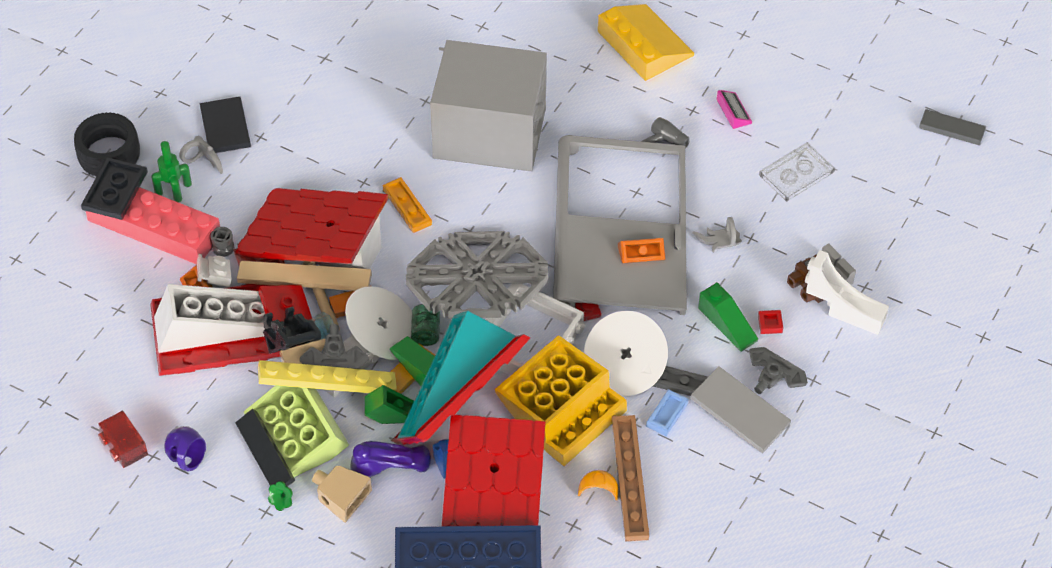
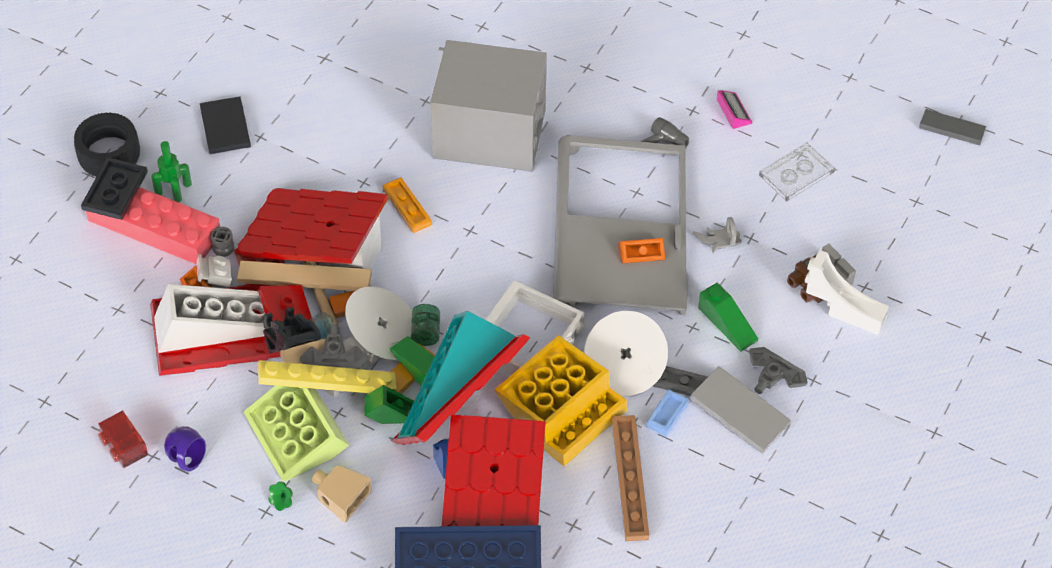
light grey piece [179,135,223,174] -> none
black tile [235,408,295,487] -> none
dark purple hair [350,441,431,478] -> none
light grey plate [406,231,548,319] -> none
red plate [575,302,602,321] -> none
light orange helmet [578,470,619,501] -> none
yellow slope [598,4,694,81] -> none
red plate [758,310,784,334] -> none

